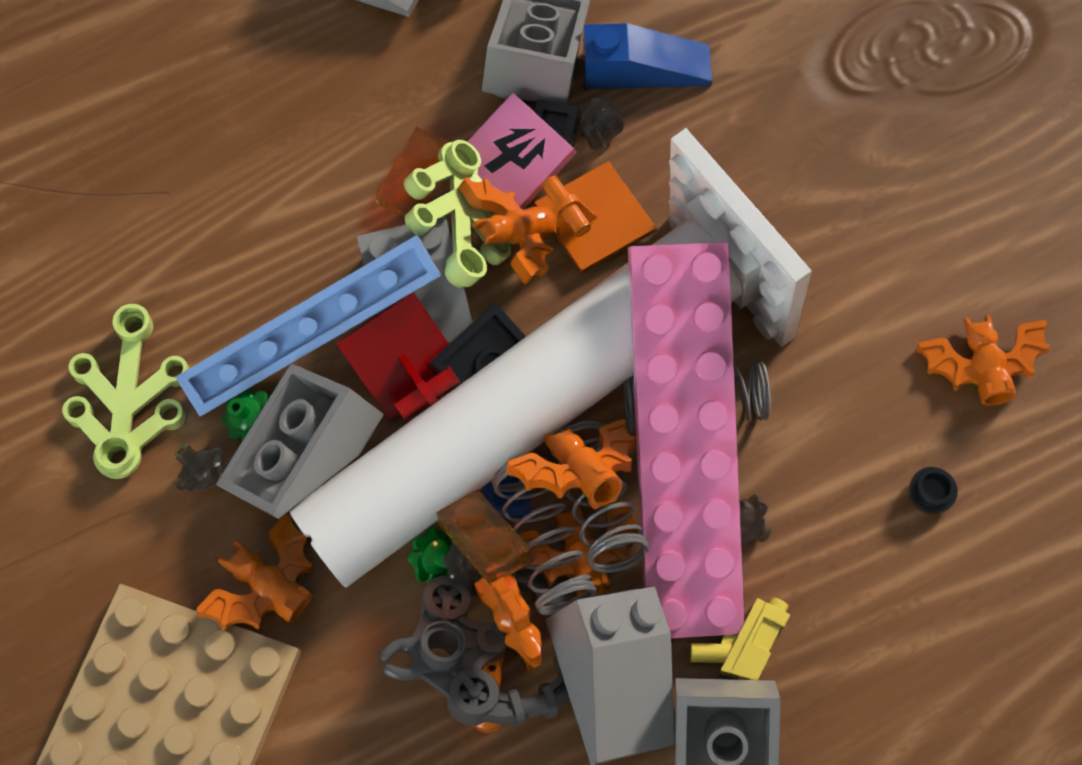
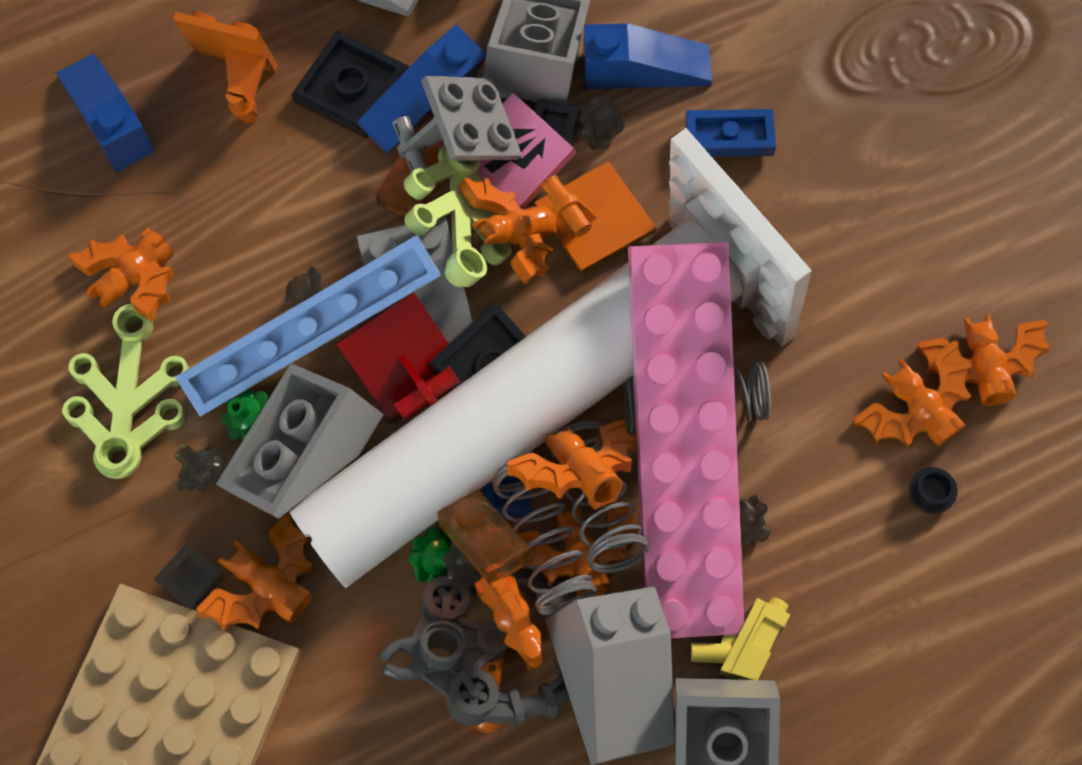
none -> blue slope [56,53,154,172]
none -> orange animal [68,227,174,321]
none -> clear smoke plate [154,543,226,611]
none -> orange plate [173,11,278,124]
none -> clear smoke plant [284,267,323,308]
none -> black tile [291,30,409,138]
none -> blue slope [357,24,486,155]
none -> light grey plate [392,76,522,172]
none -> blue plate [685,109,776,157]
none -> orange animal [853,340,972,448]

